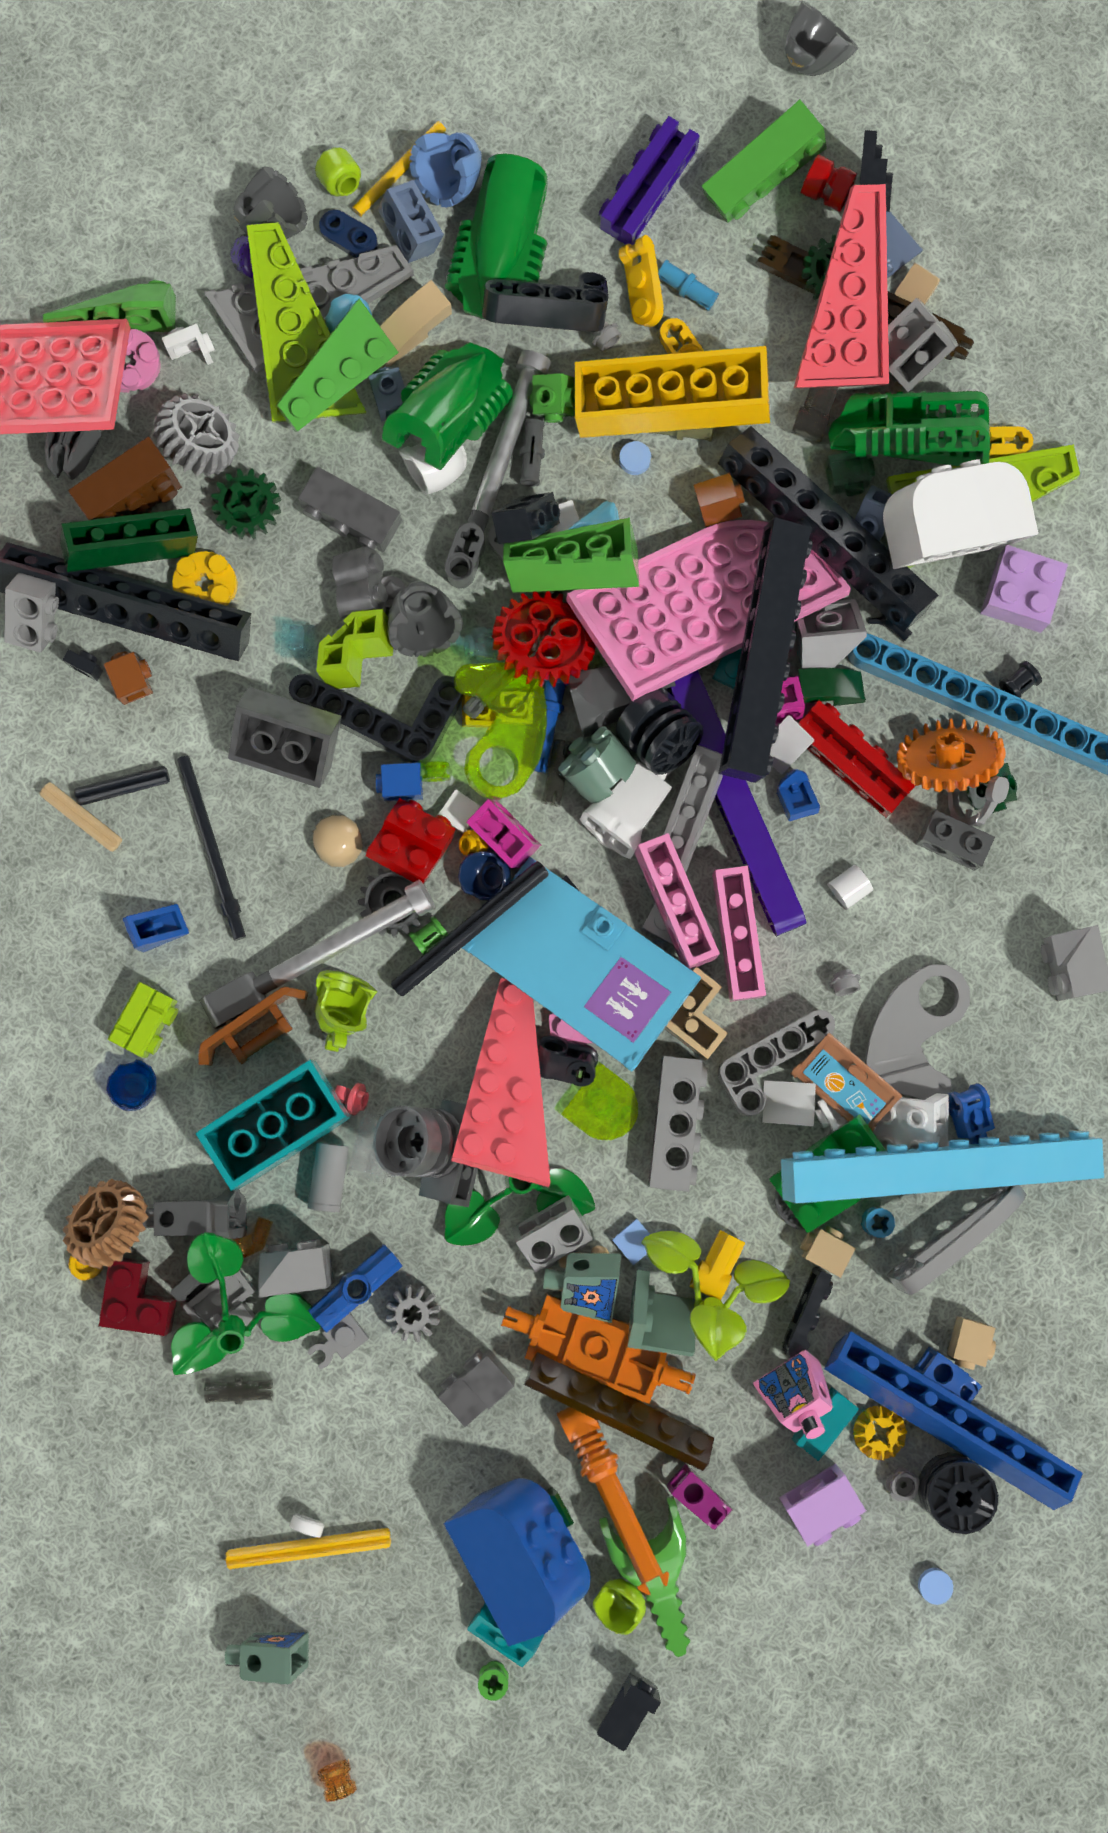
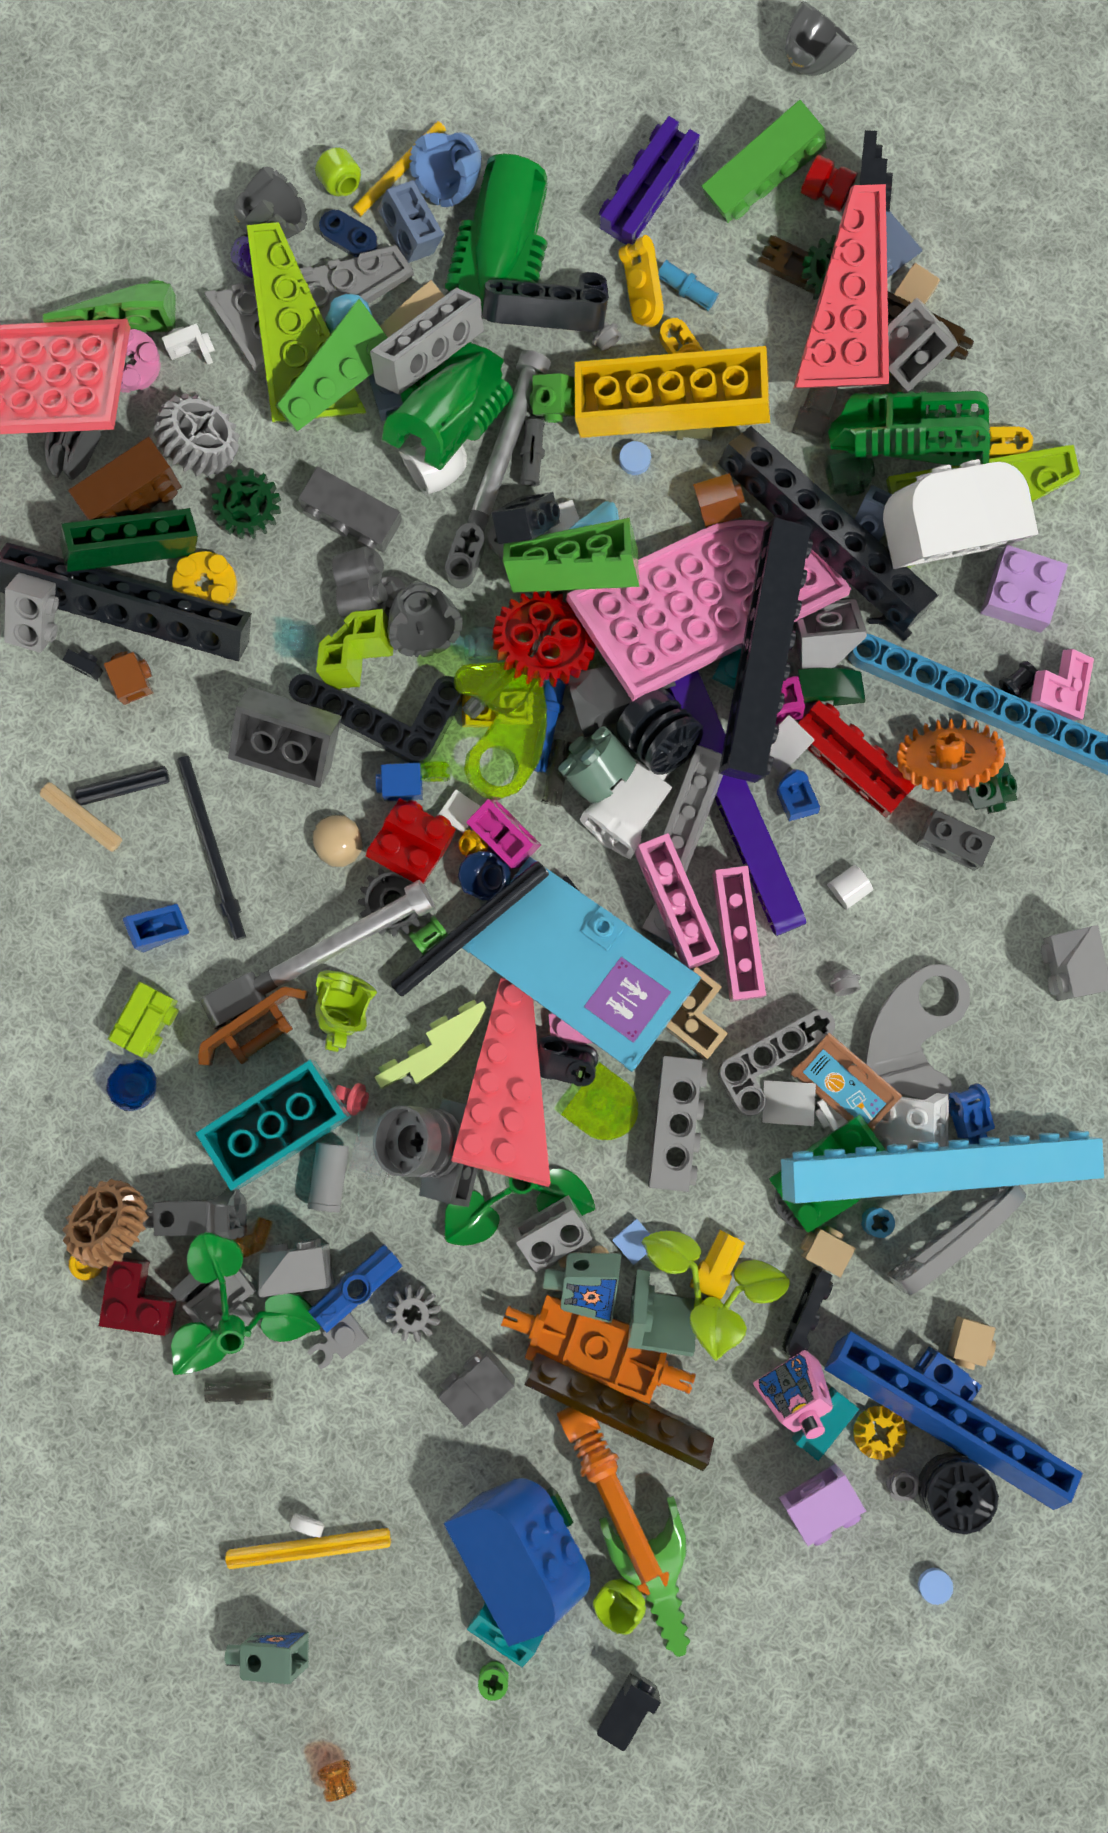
magenta leg [666,1463,733,1530] -> none
light grey piece [945,776,1009,826] -> none
none -> light grey brick [370,288,484,395]
none -> yellowish green slope [375,1000,487,1089]
none -> bright pink plate [1030,649,1094,721]

